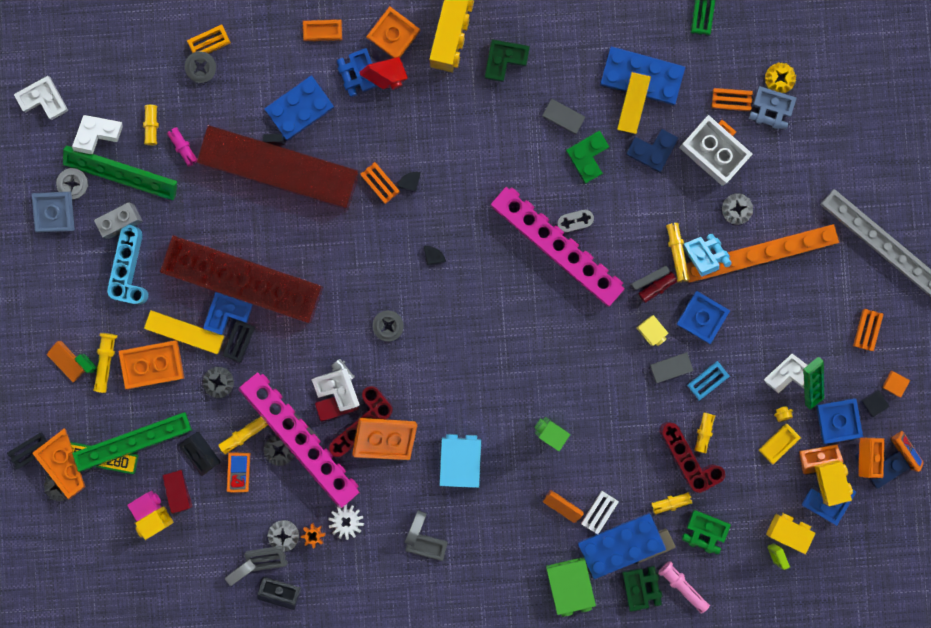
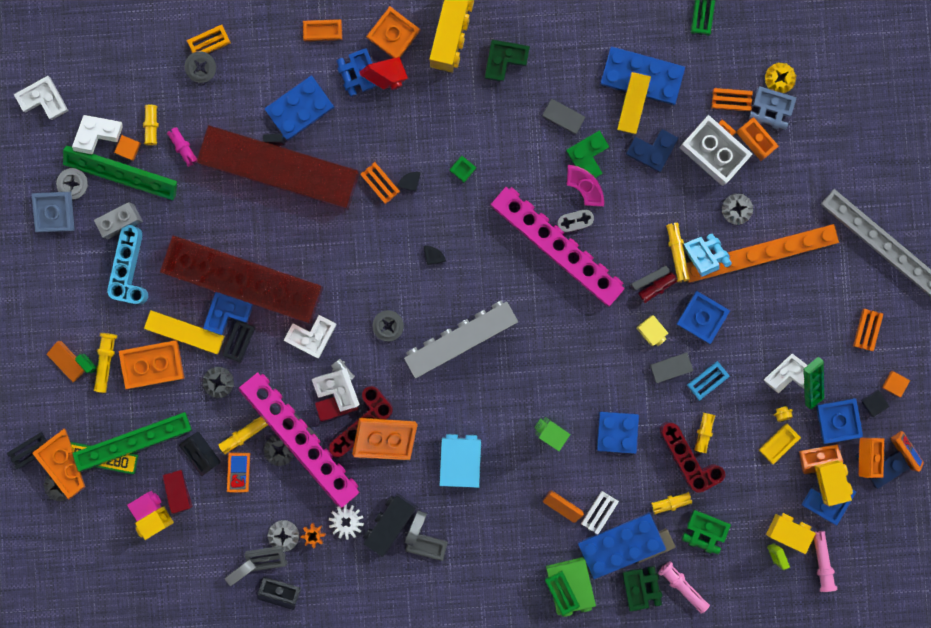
none -> orange tile [114,135,141,161]
none -> white plate [284,315,337,359]
none -> black brick [363,493,417,557]
none -> light grey brick [404,300,518,378]
none -> green tile [449,156,477,183]
none -> green tile [545,571,580,616]
none -> dark pink tile [567,165,604,207]
none -> blue plate [597,412,639,453]
none -> orange slope [736,117,779,161]
none -> bright pink pin [814,531,838,592]

